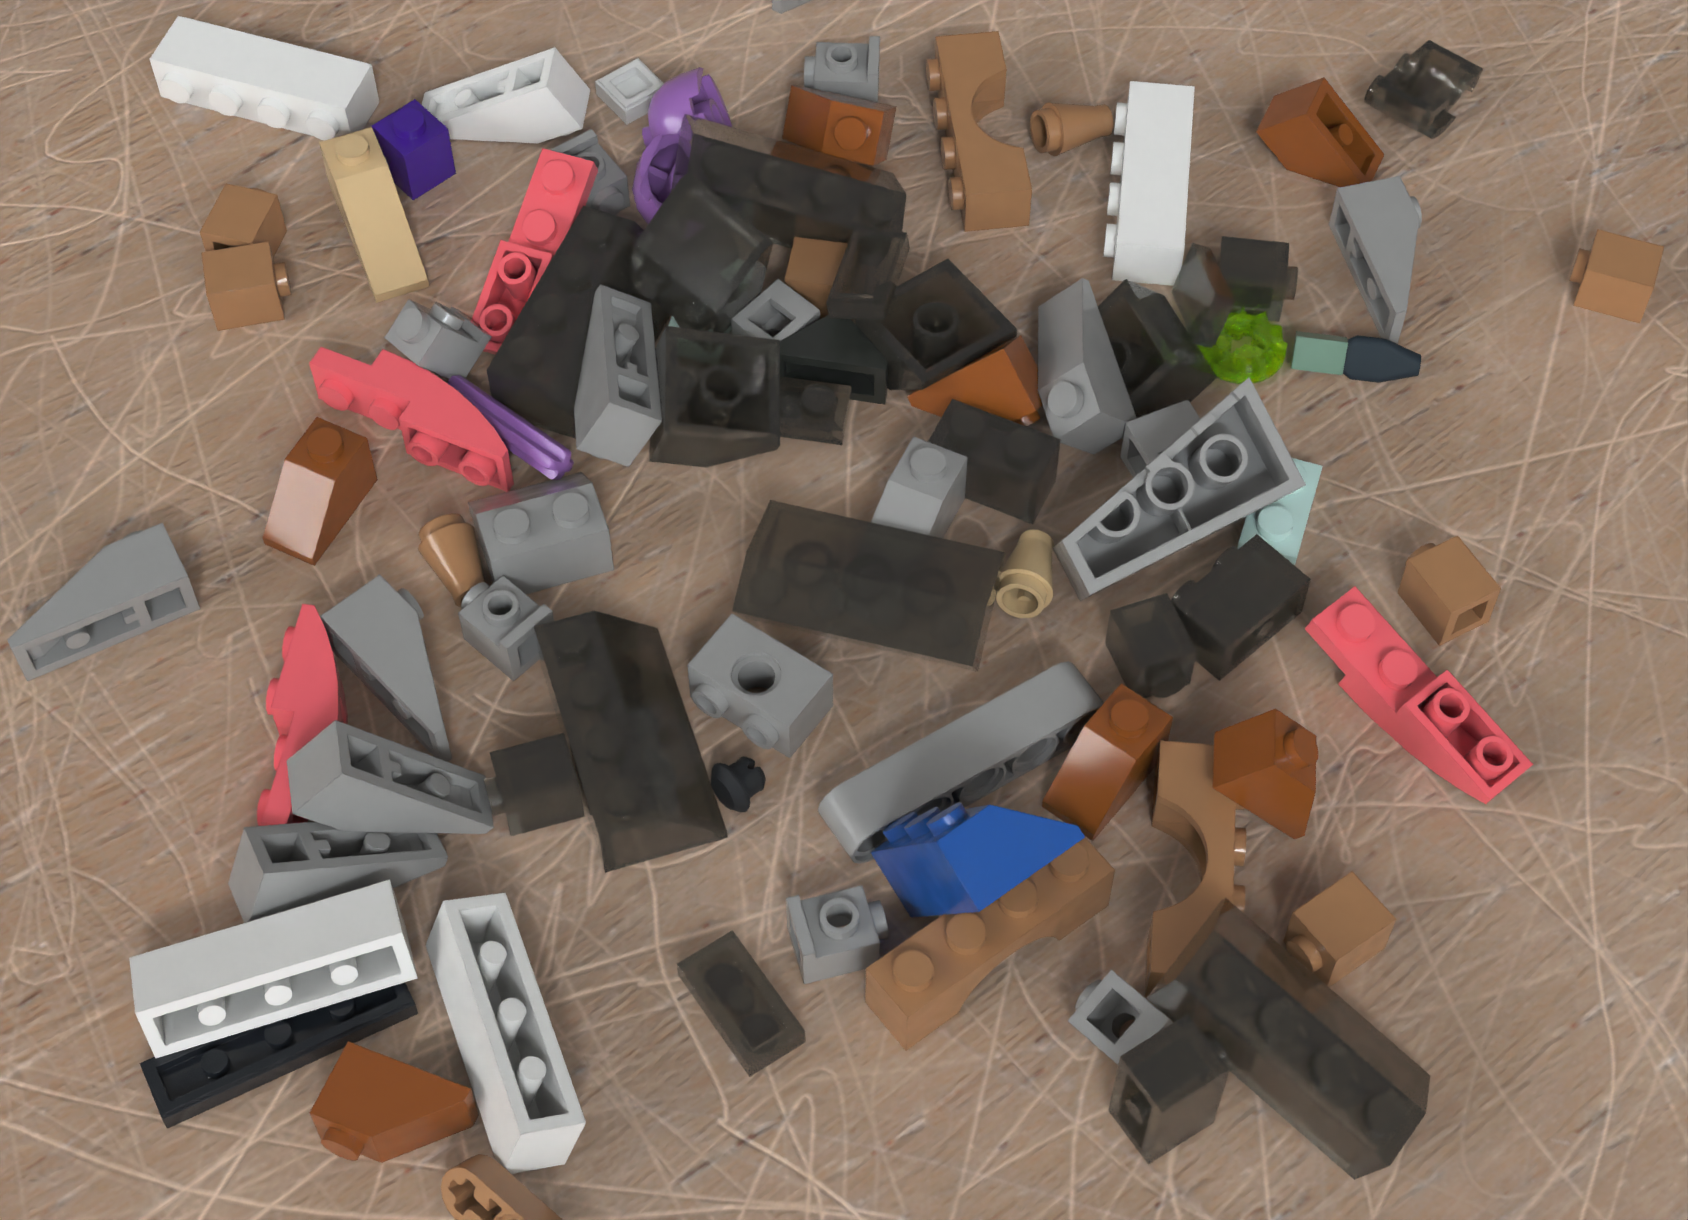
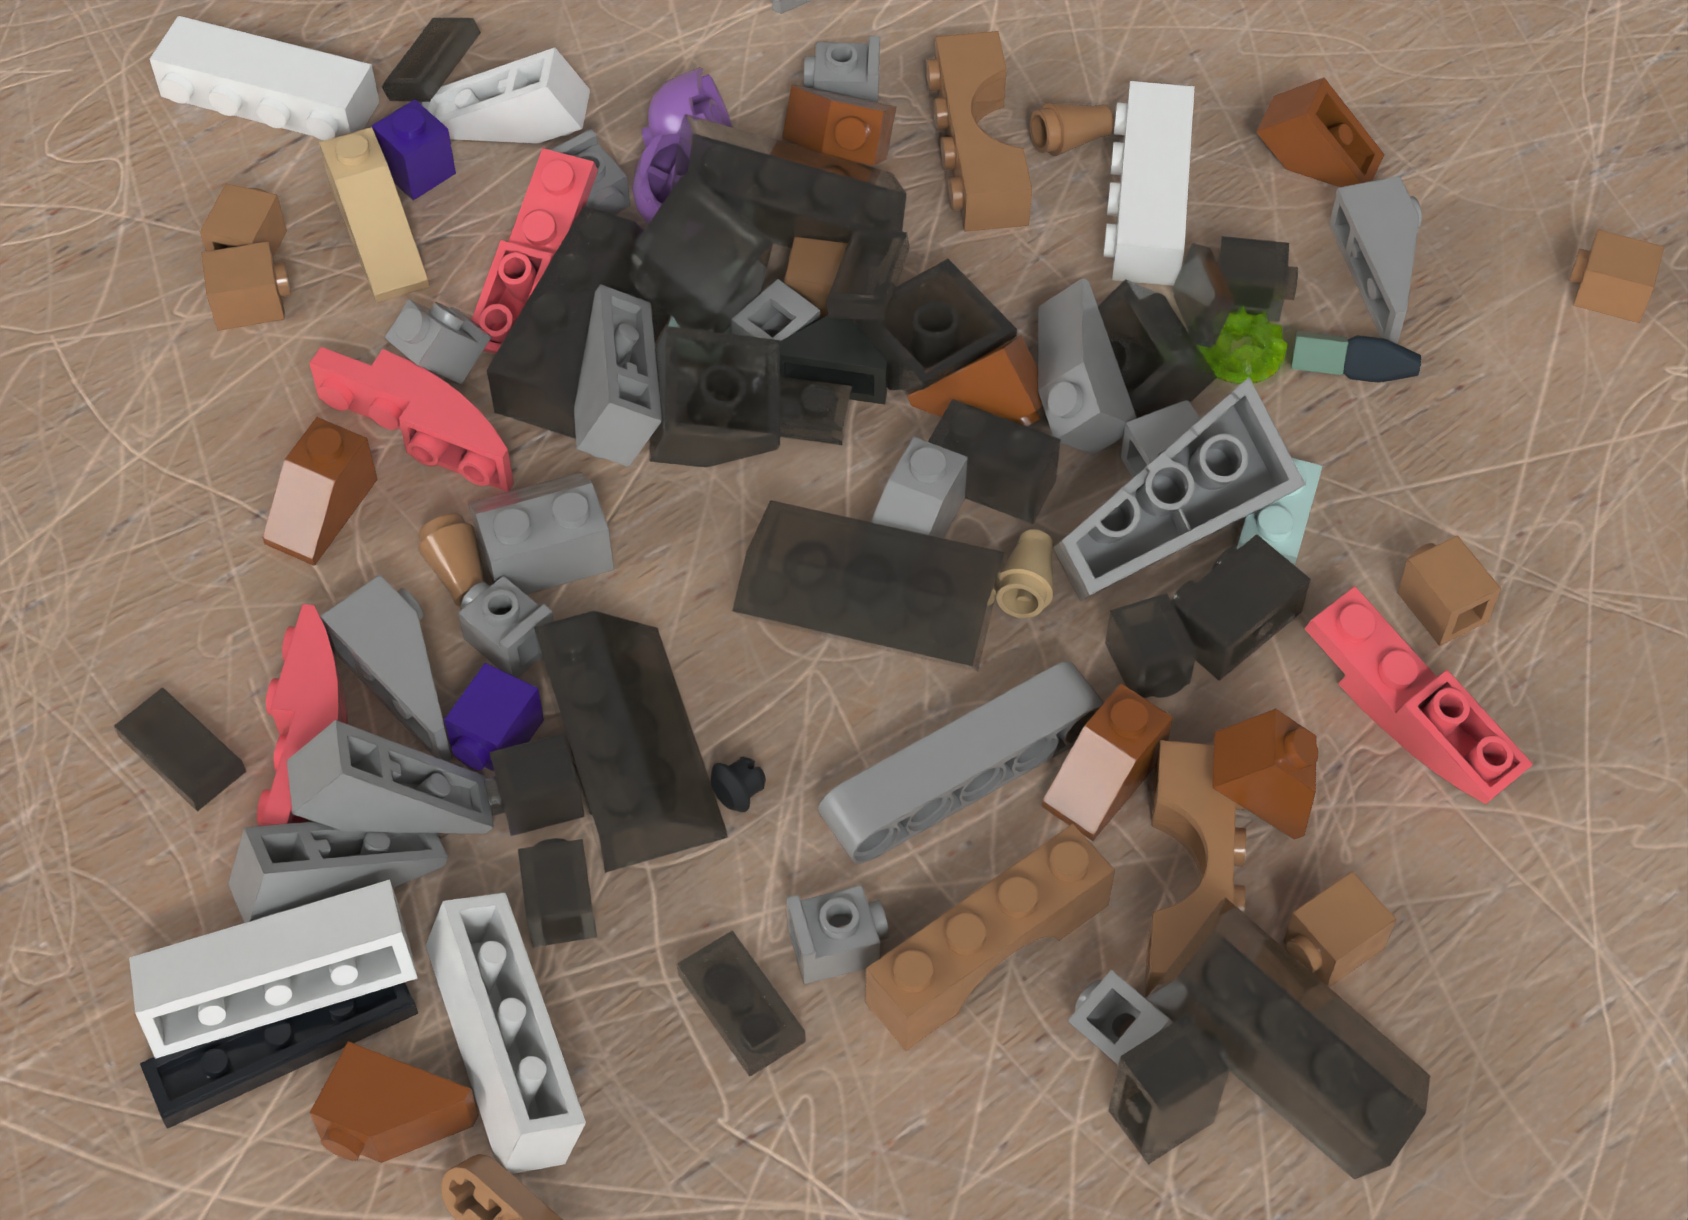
light grey slope [7,523,200,681] -> none
medium lavender axle [448,375,574,480] -> none
white tile [595,58,664,125] -> none
light grey brick [687,614,833,758] -> none
blue slope [870,802,1085,917] -> none
clear smoke cylinder [1364,40,1483,139] -> none
none -> clear smoke tile [114,687,246,812]
none -> clear smoke tile [381,18,481,102]
none -> dark purple brick [444,663,544,777]
none -> clear smoke brick [518,838,597,948]

